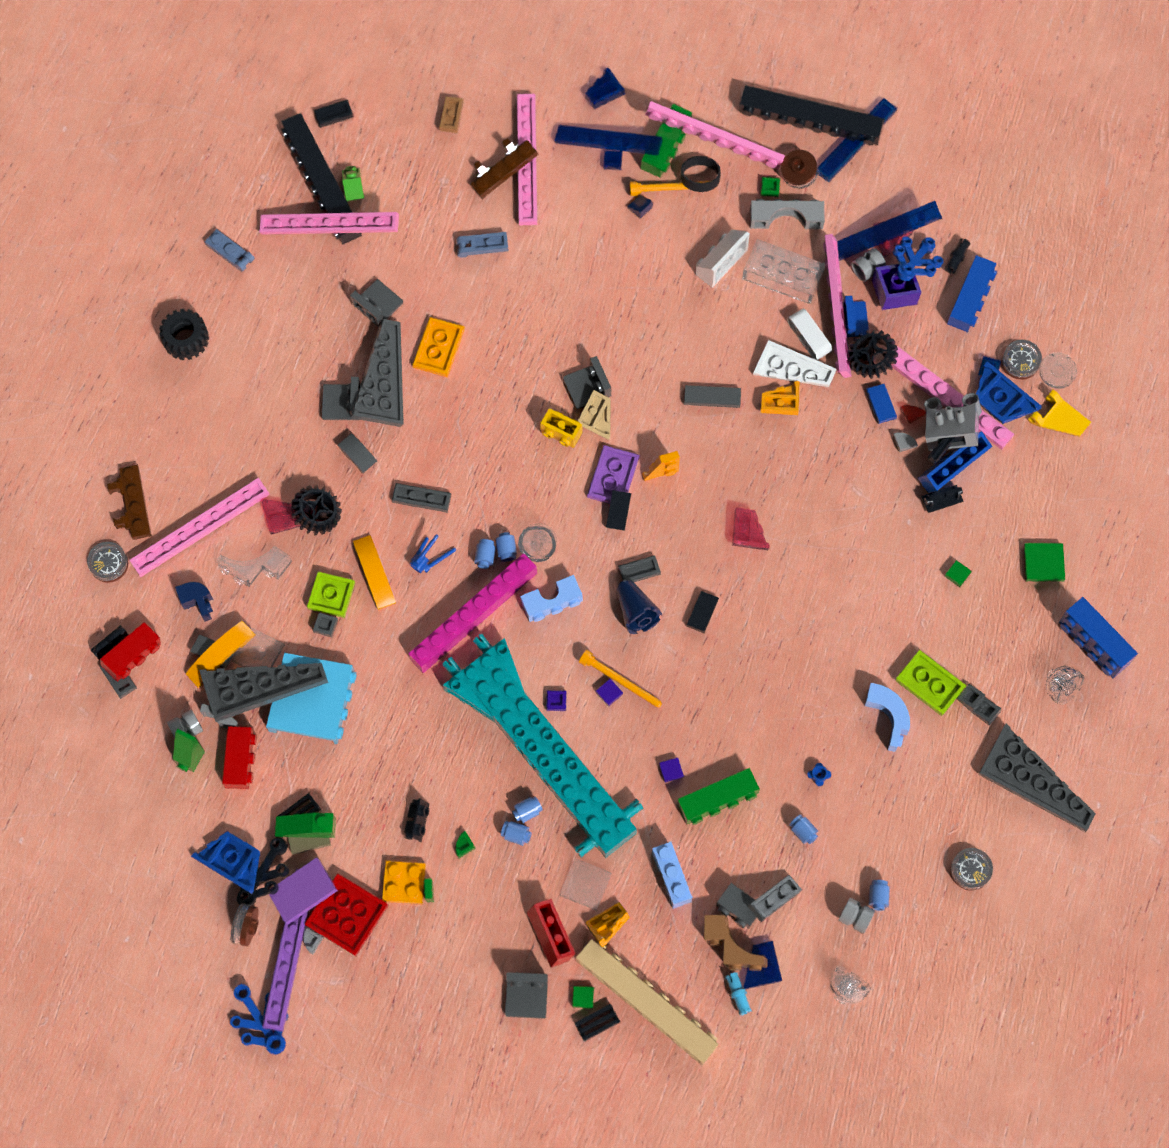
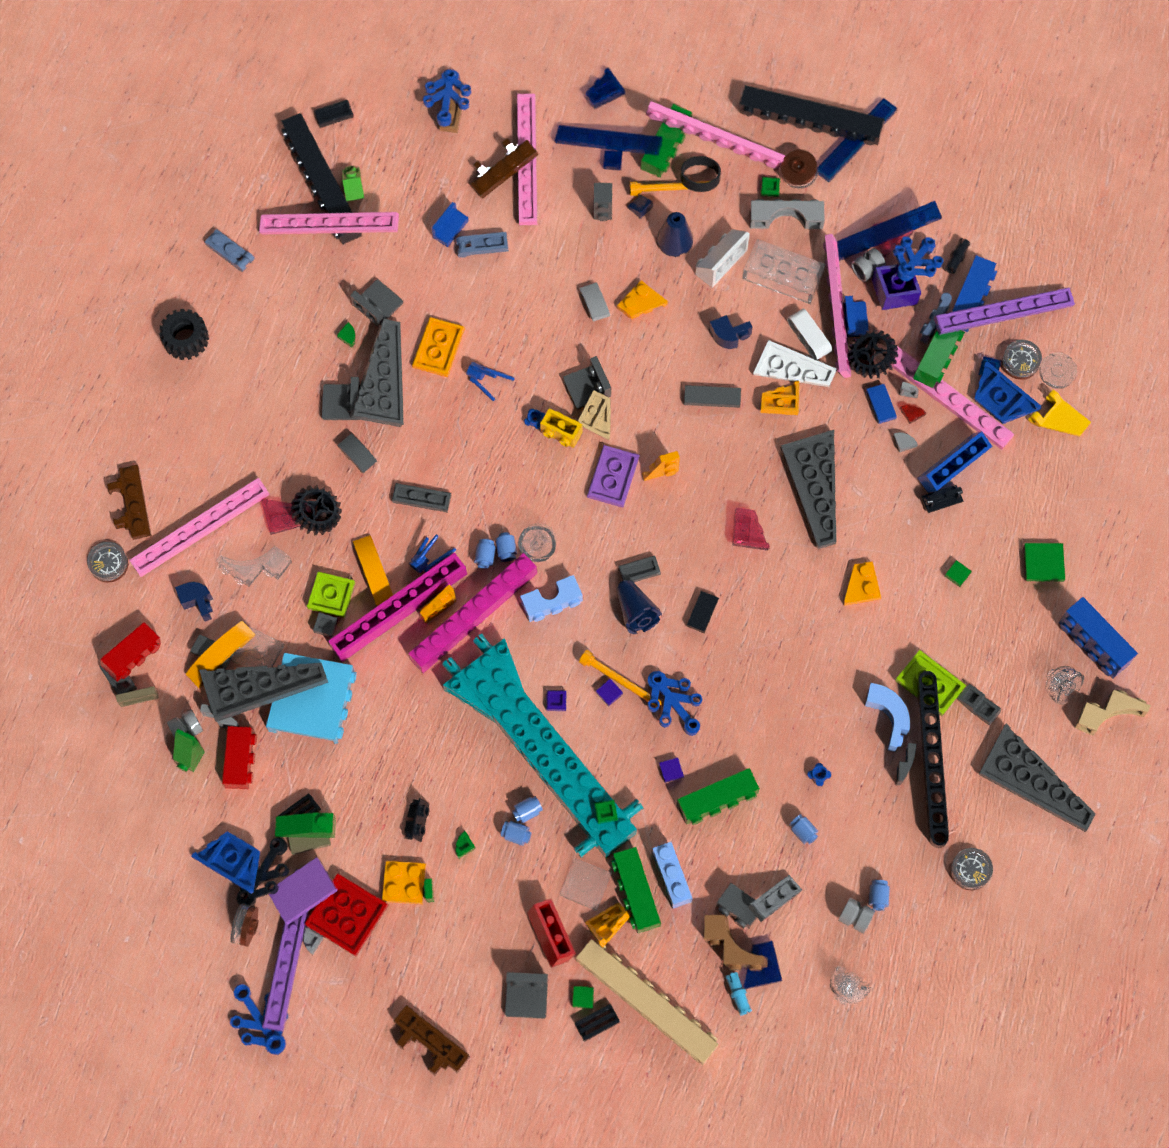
black hinge [90,625,129,661] -> none
black tile [606,490,632,531] -> none
light grey piece [924,393,982,464] -> none
none -> dark tan tile [116,686,159,707]
none -> dark pink brick [328,553,467,662]
none -> green tile [337,322,356,348]
none -> reddish brown hinge [394,1005,470,1076]
none -> light orange wing [420,584,457,624]
none -> blue plant [423,69,471,127]
none -> blue panel [432,202,469,247]
none -> blue plant [467,362,515,401]
none -> blue plate [524,409,545,429]
none -> light grey slope [580,282,610,322]
none -> dark grey brick [594,183,612,221]
none -> green tile [595,800,618,824]
none -> green brick [611,847,661,933]
none -> light orange wing [617,280,668,319]
none -> blue plant [647,671,703,736]
none -> dark blue cone [657,212,693,257]
none -> dark blue brick [709,315,753,349]
none -> dark grey wing [781,430,836,549]
none -> light orange wing [844,561,881,606]
none -> dark grey slope [896,743,916,786]
none -> light grey tile [899,382,919,398]
none -> green brick [913,330,965,388]
none -> black beam [917,671,949,848]
none -> sand blue plate [920,293,952,344]
none -> medium lavender tile [934,287,1075,335]
none -> tan arch [1075,690,1151,736]

